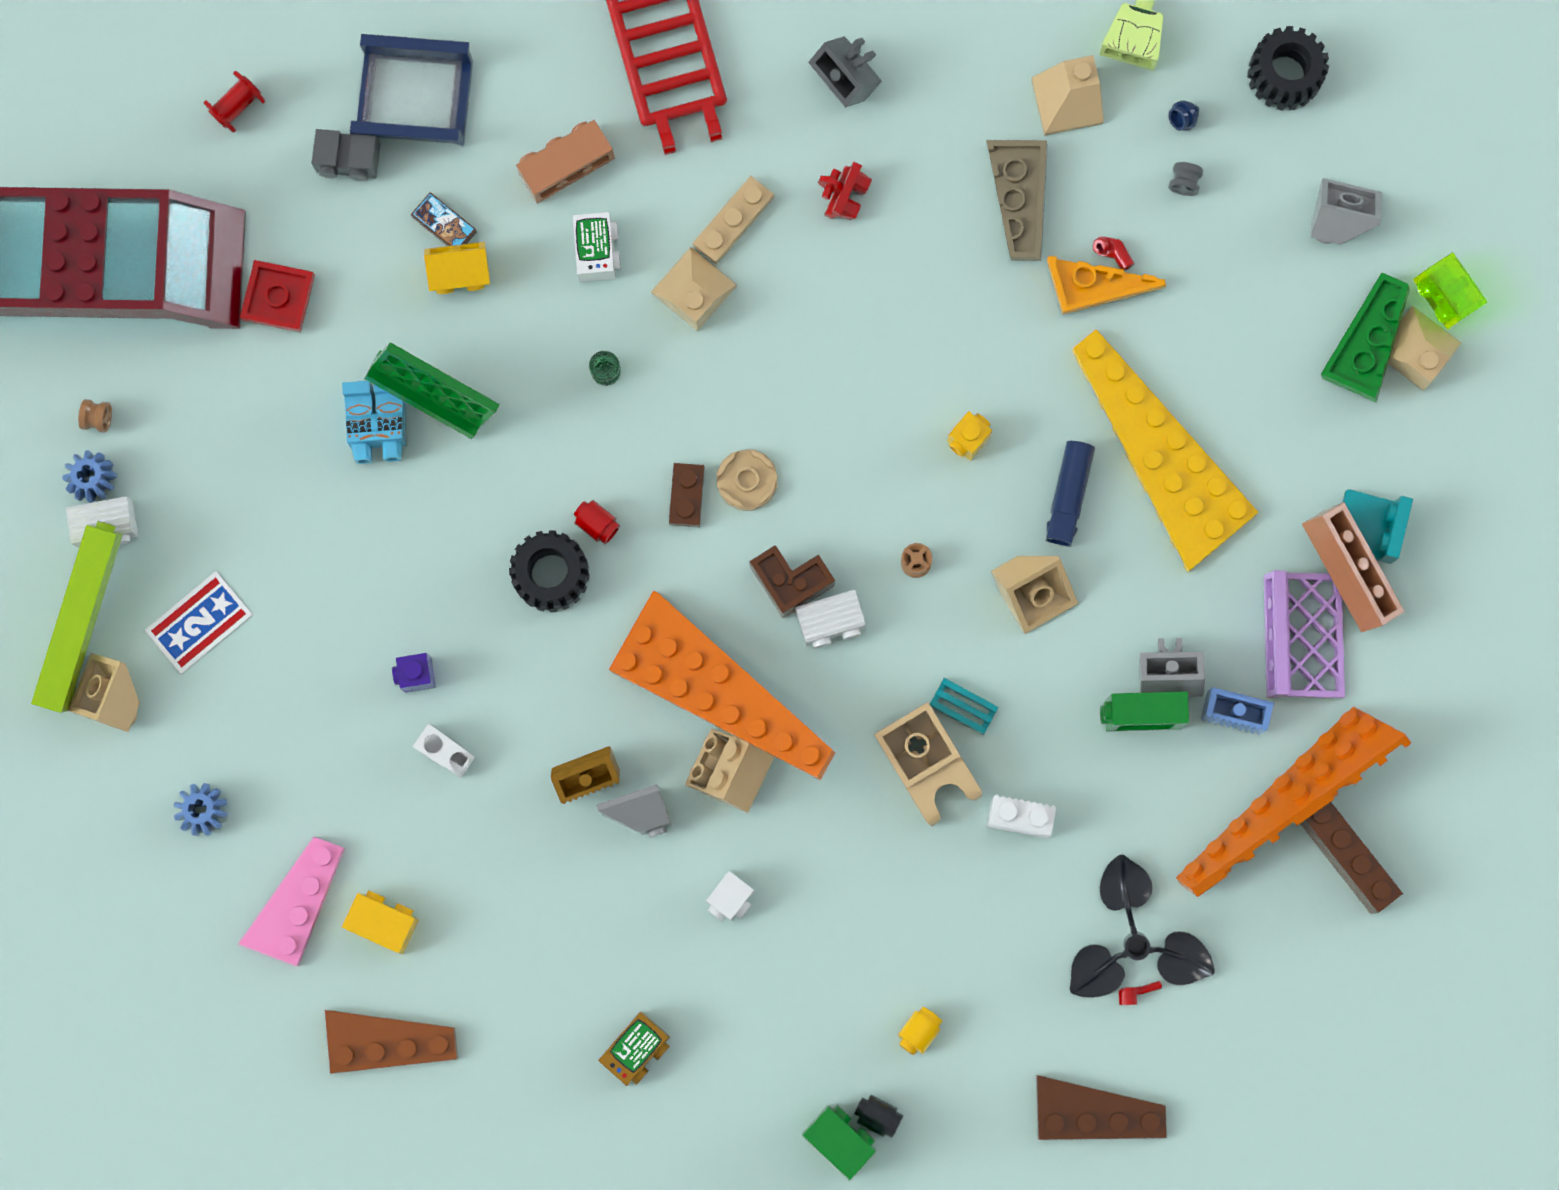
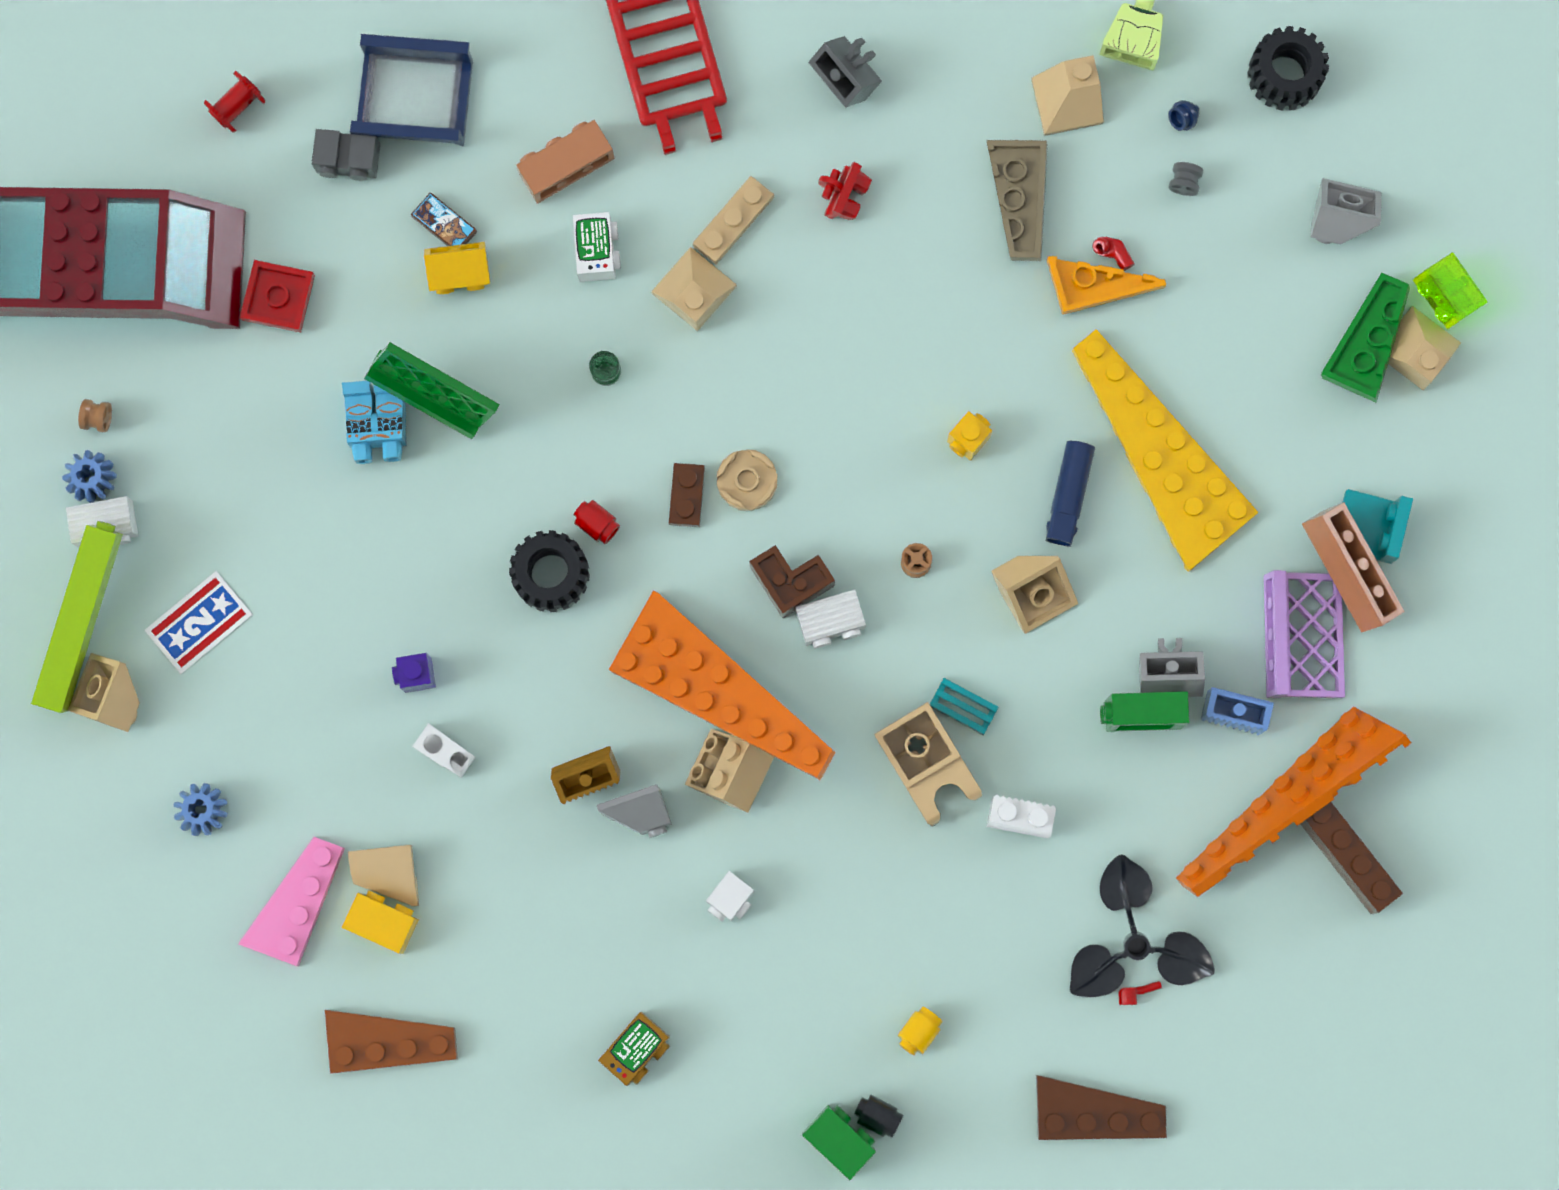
none -> tan slope [348,845,419,906]

